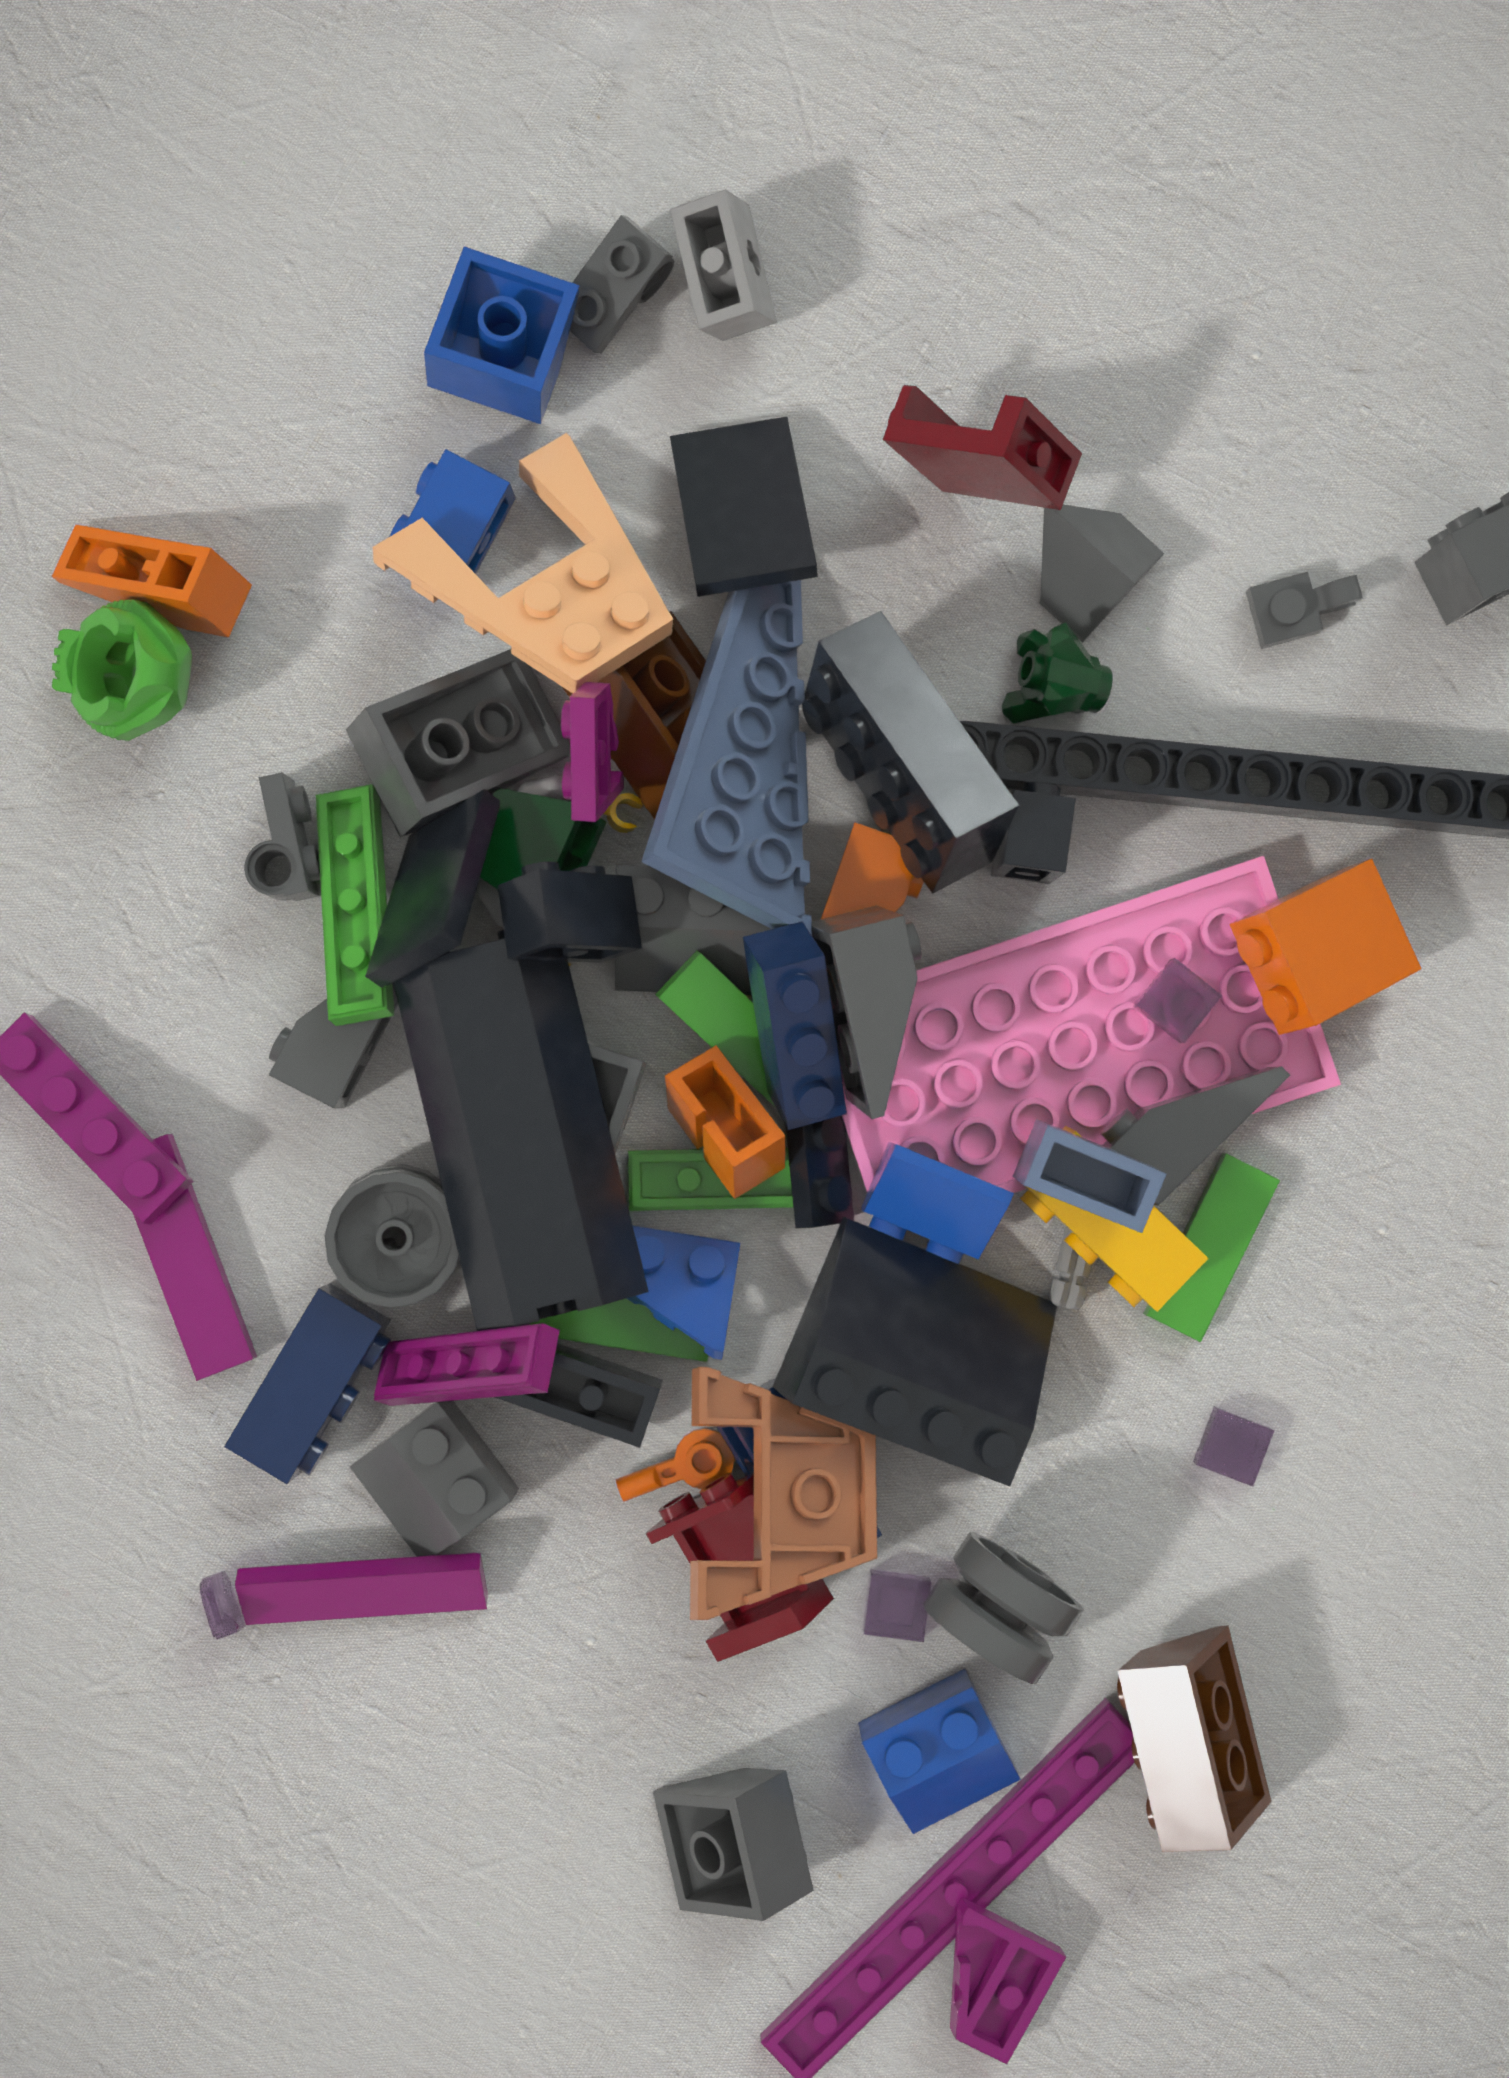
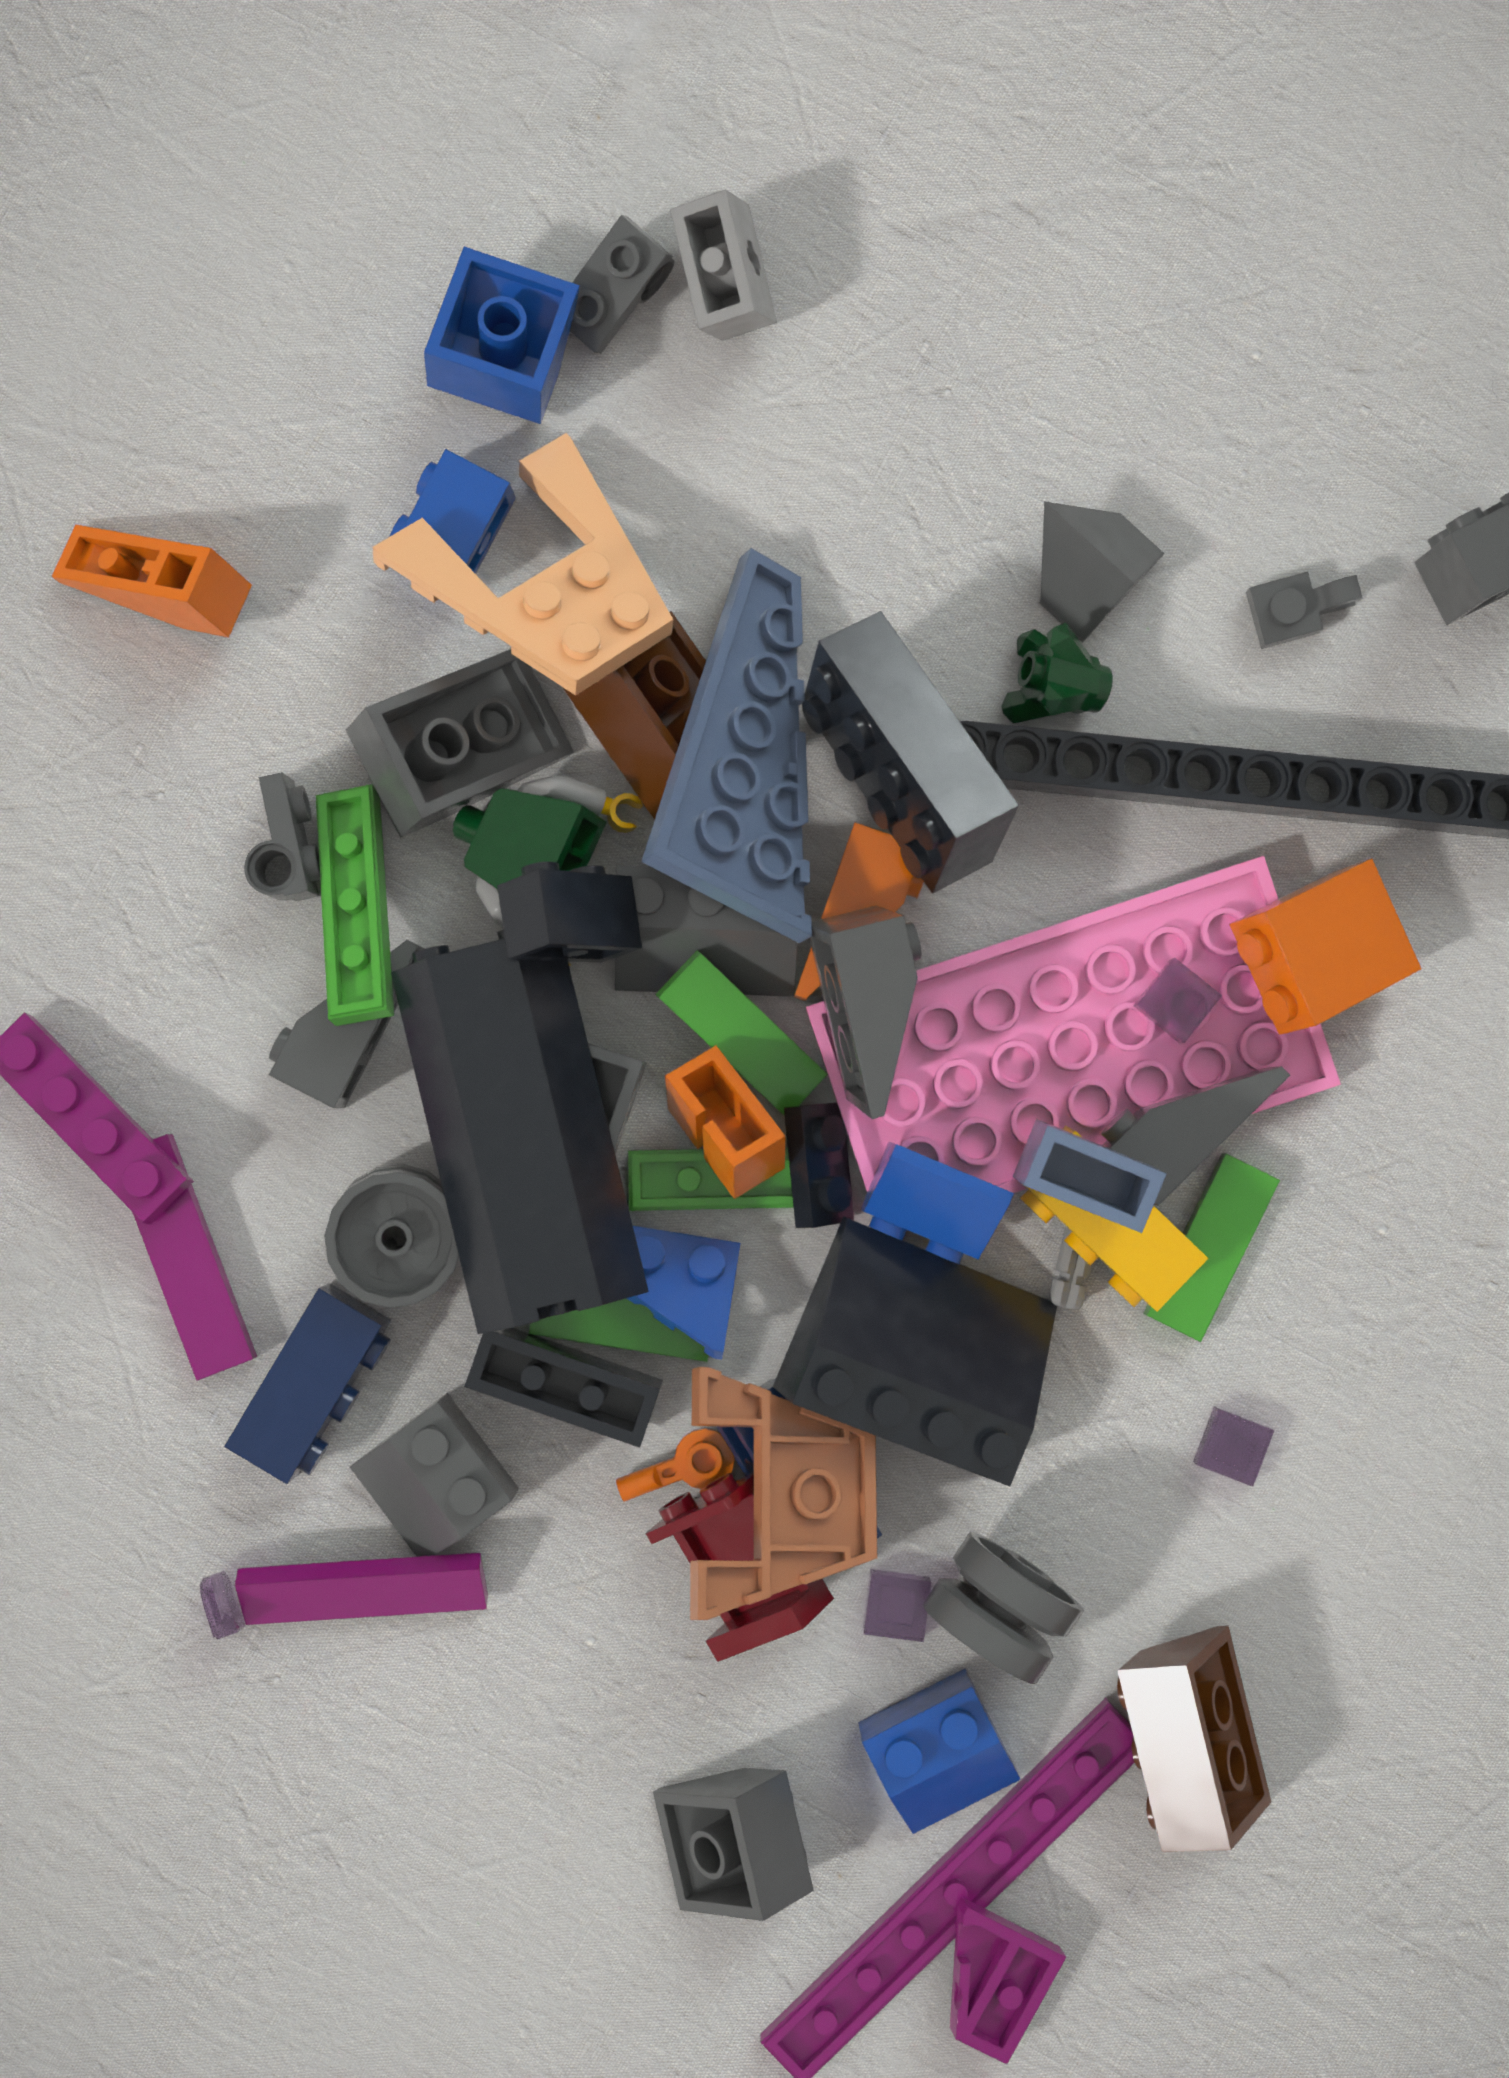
bright green helmet [52,599,193,741] -> none
black tile [365,789,500,988] -> none
magenta tile [374,1323,560,1406] -> none
magenta wing [561,682,624,822] -> none
black tile [670,417,818,597] -> none
dark blue brick [743,921,847,1130] -> none
dark red panel [882,385,1082,510] -> none
black brick [991,782,1076,884] -> none

